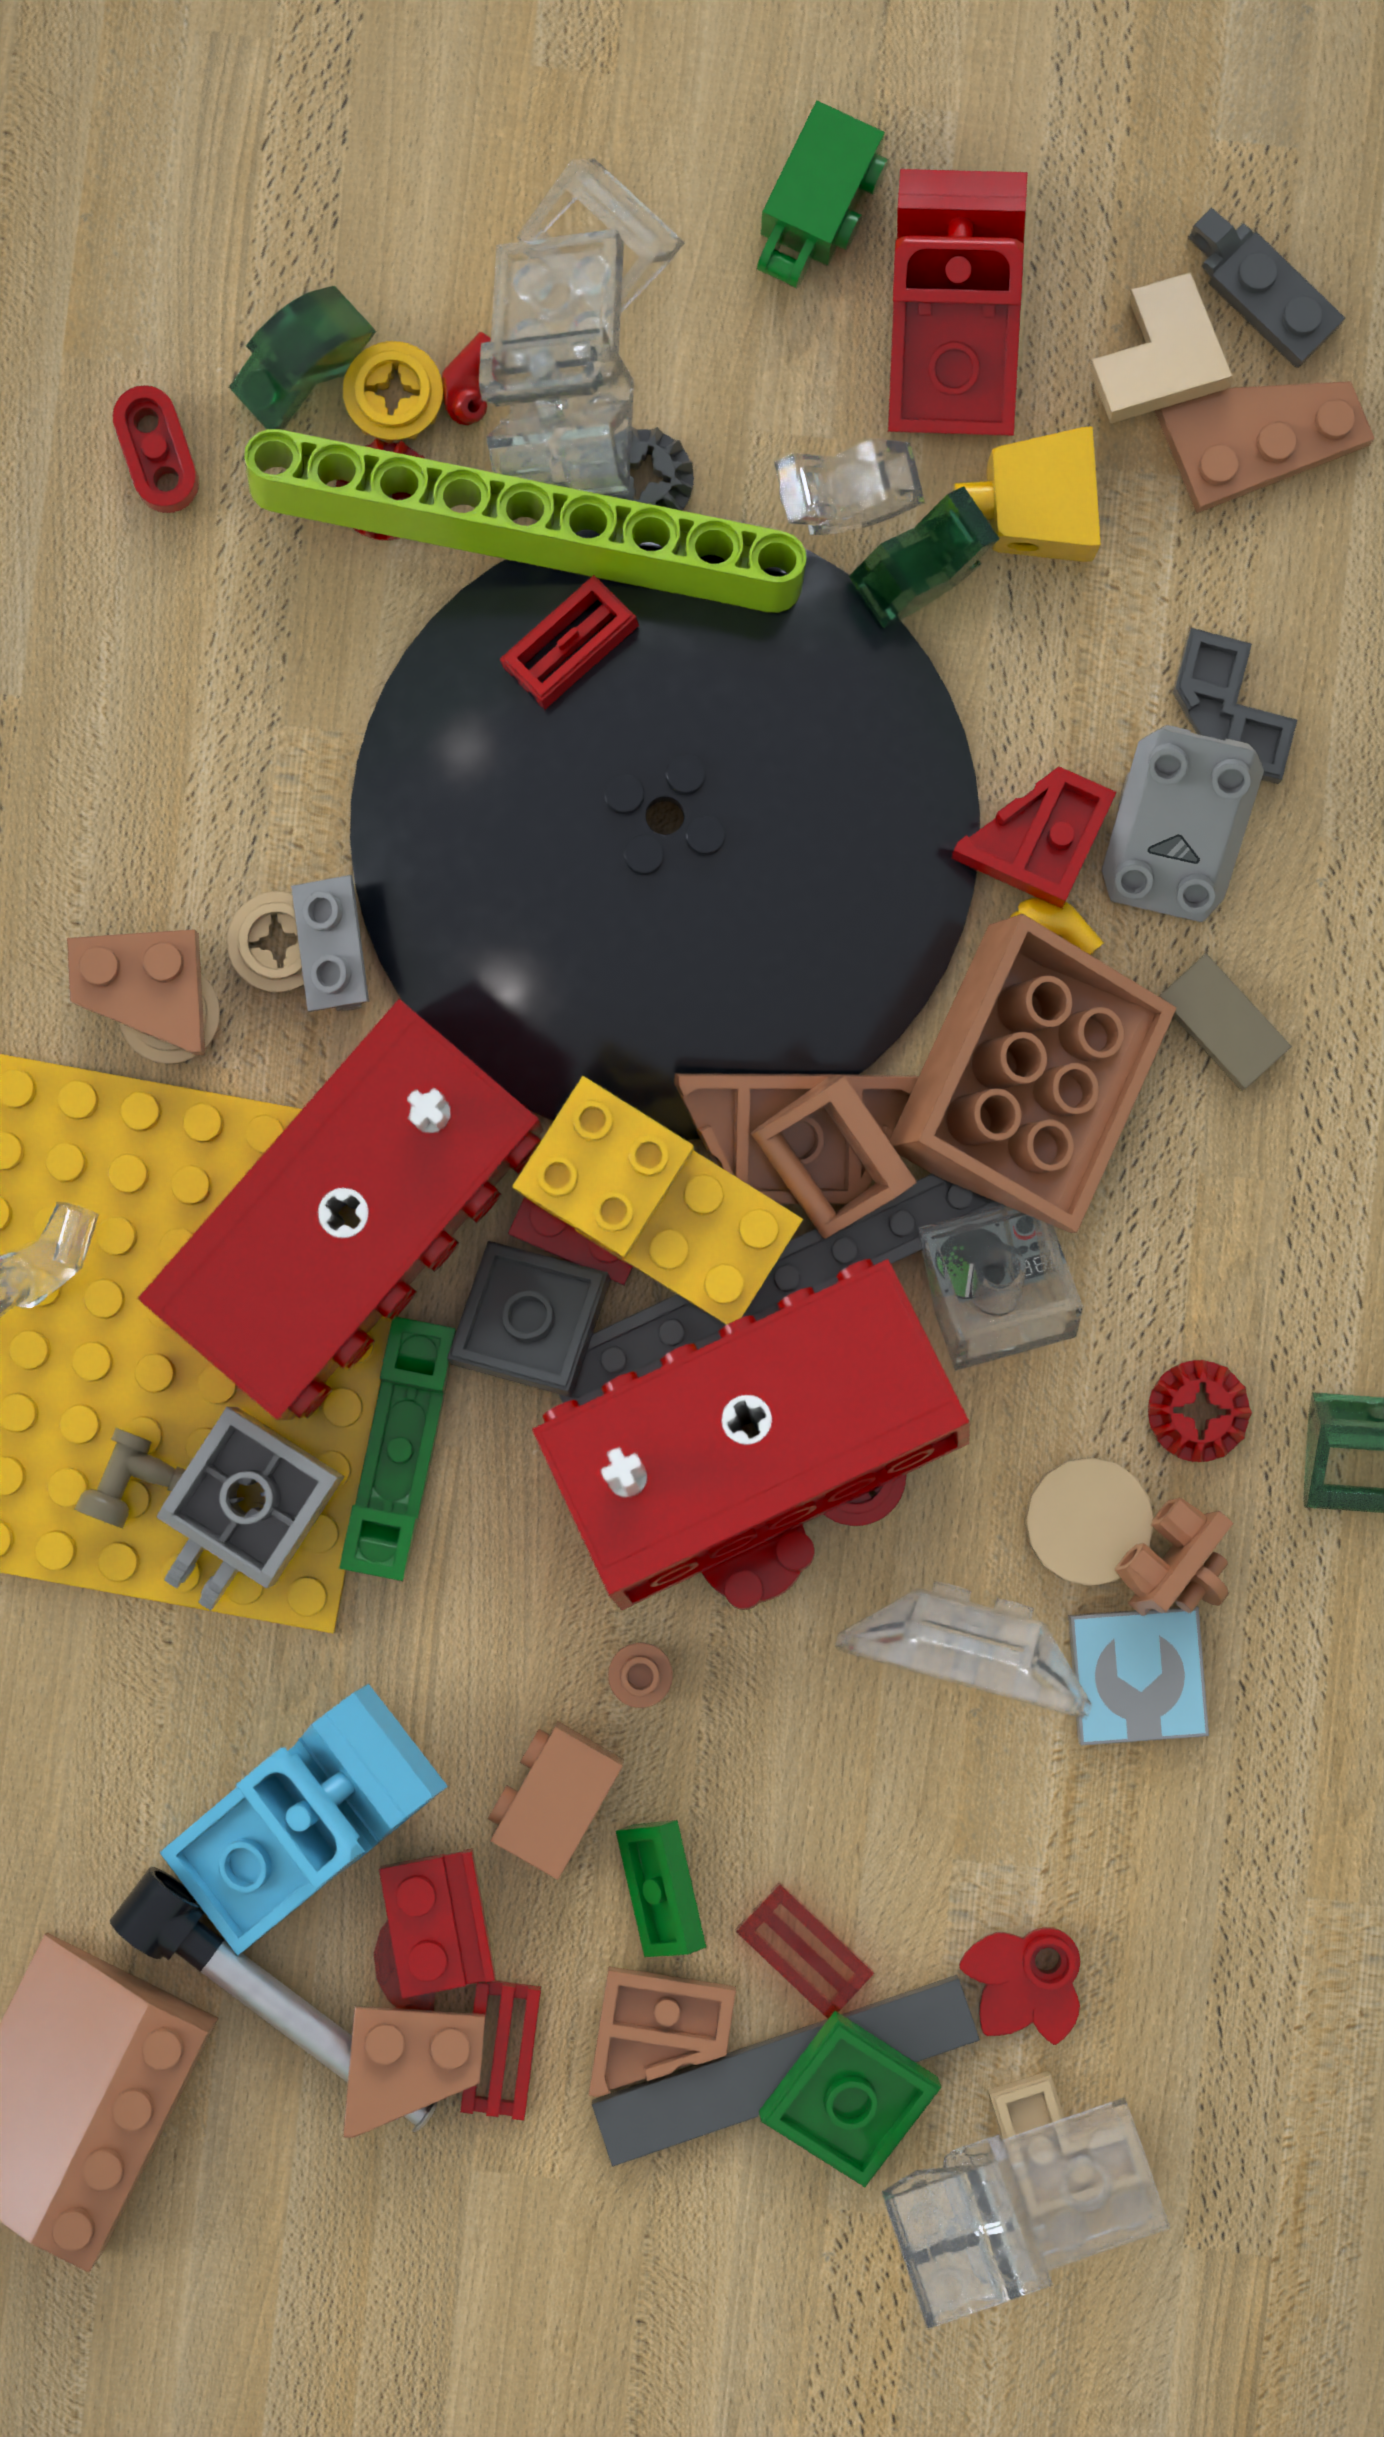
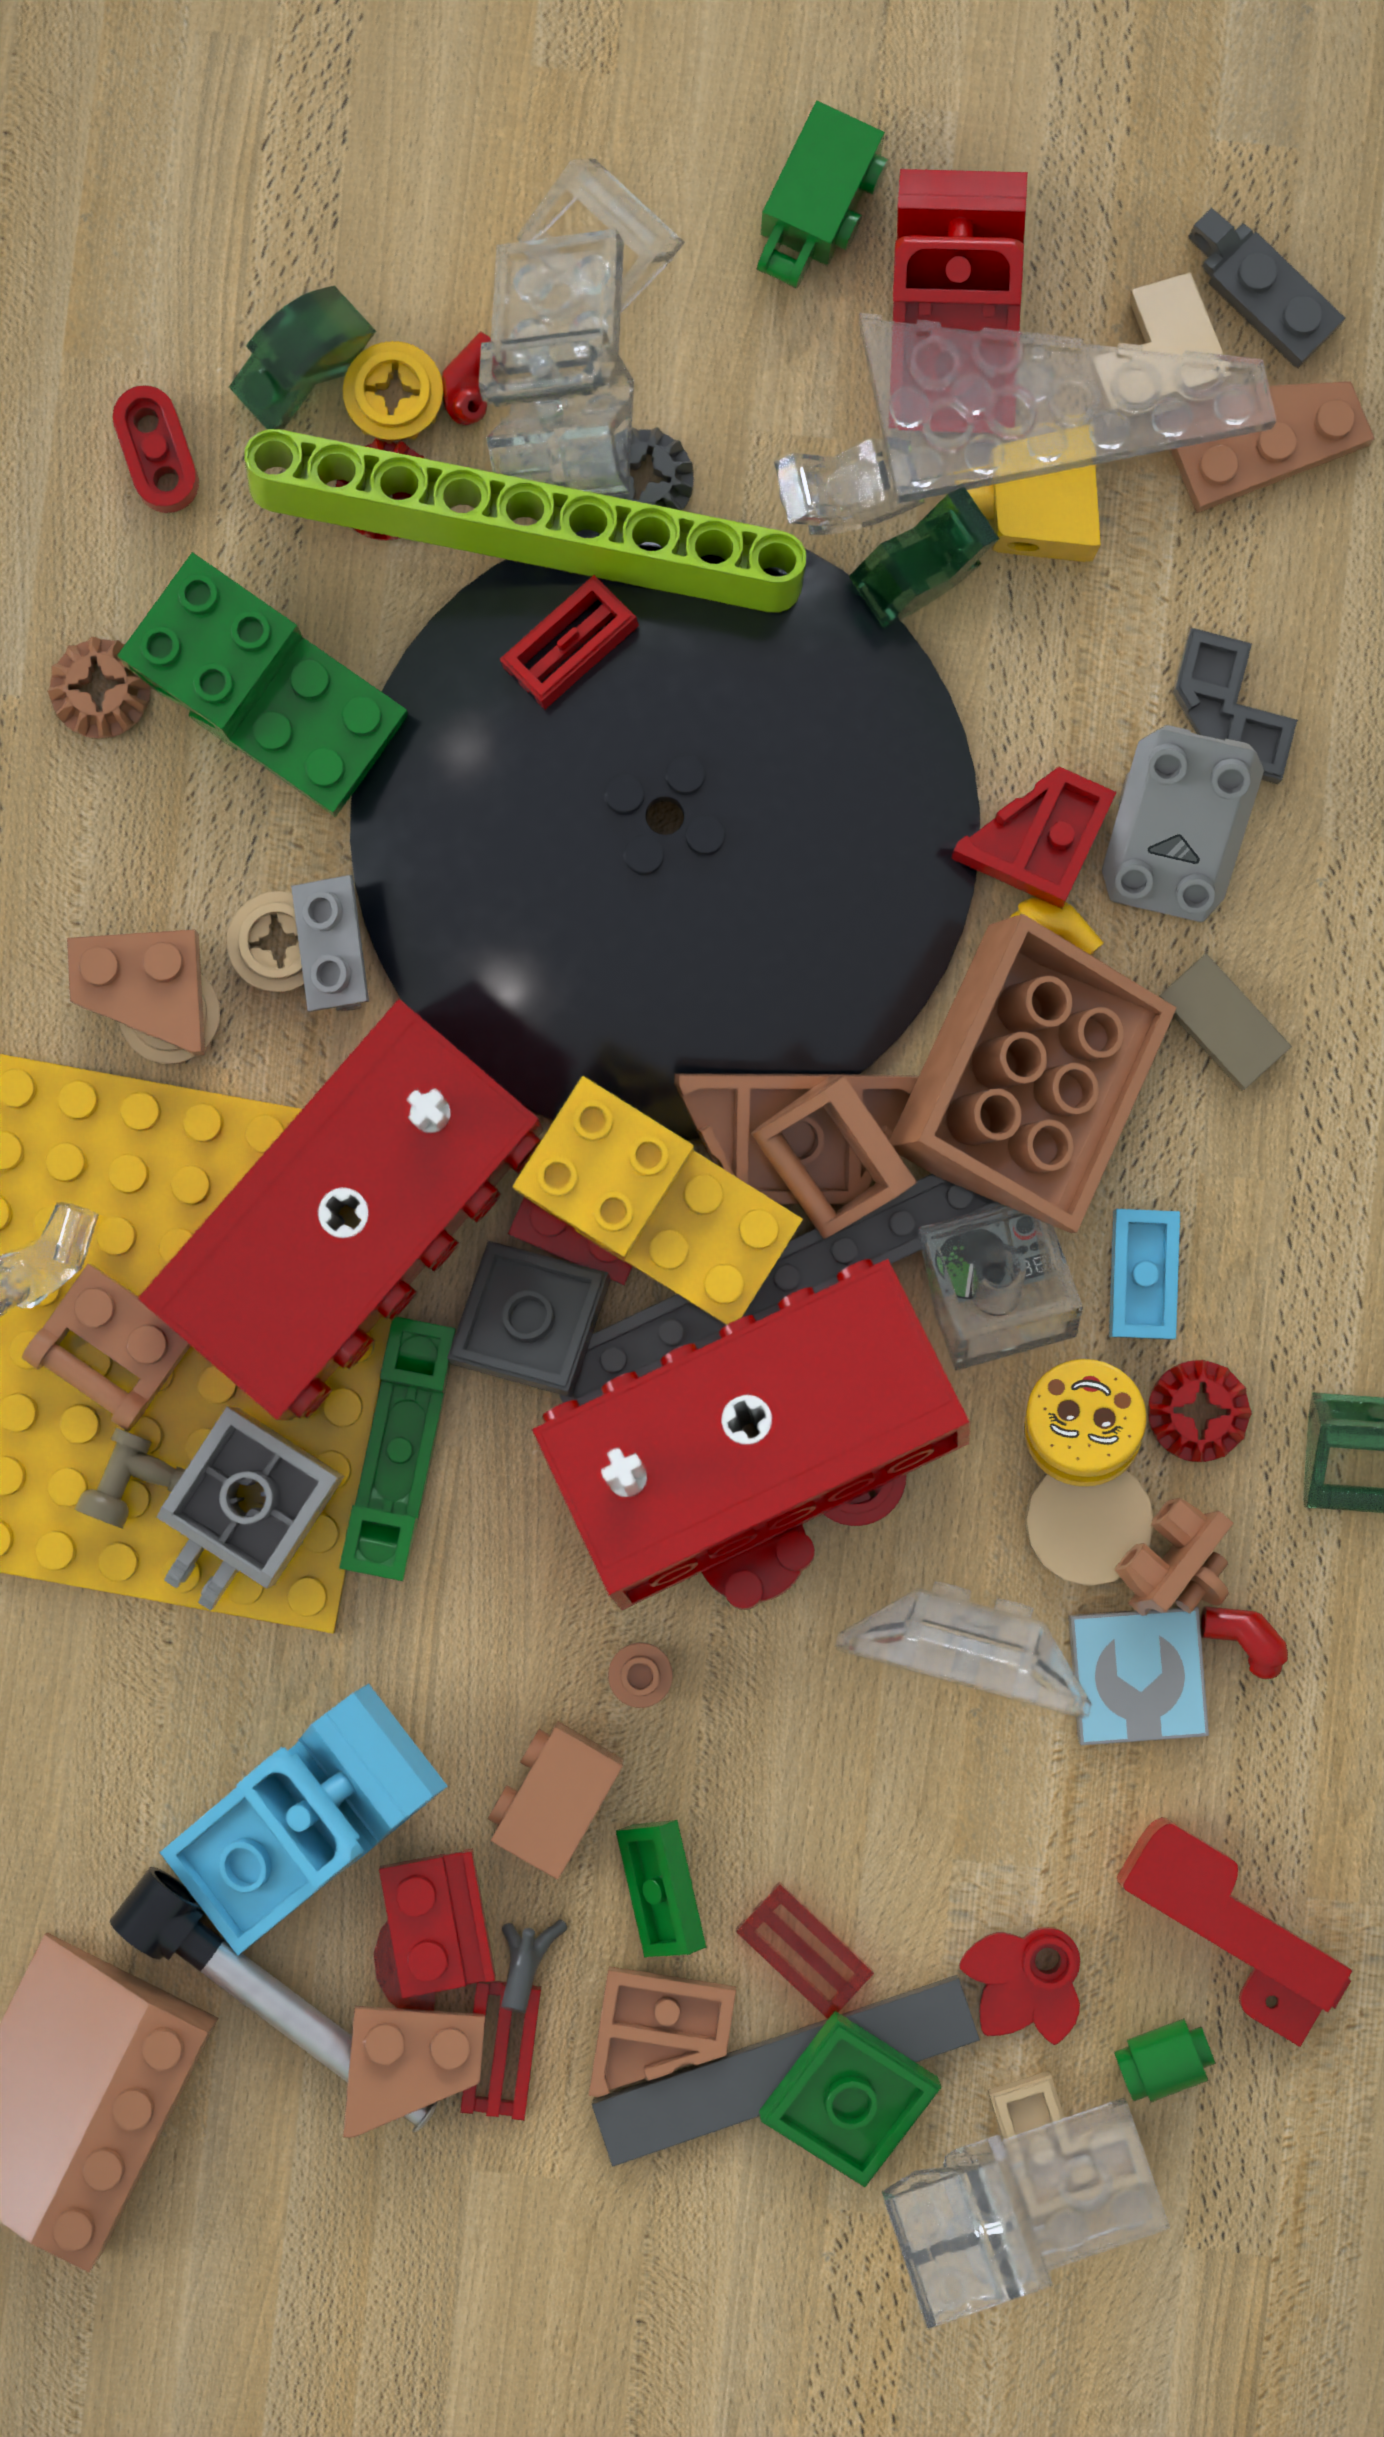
none -> nougat plate [22,1264,191,1432]
none -> nougat gear [47,636,151,739]
none -> green piece [117,552,409,817]
none -> dark grey bar [501,1920,567,2013]
none -> clear wing [859,313,1277,504]
none -> yellow head [1024,1359,1146,1486]
none -> medium azure plate [1109,1209,1180,1340]
none -> green brick [1114,2018,1216,2102]
none -> red piece [1117,1817,1353,2047]
none -> red arm [1201,1606,1288,1679]

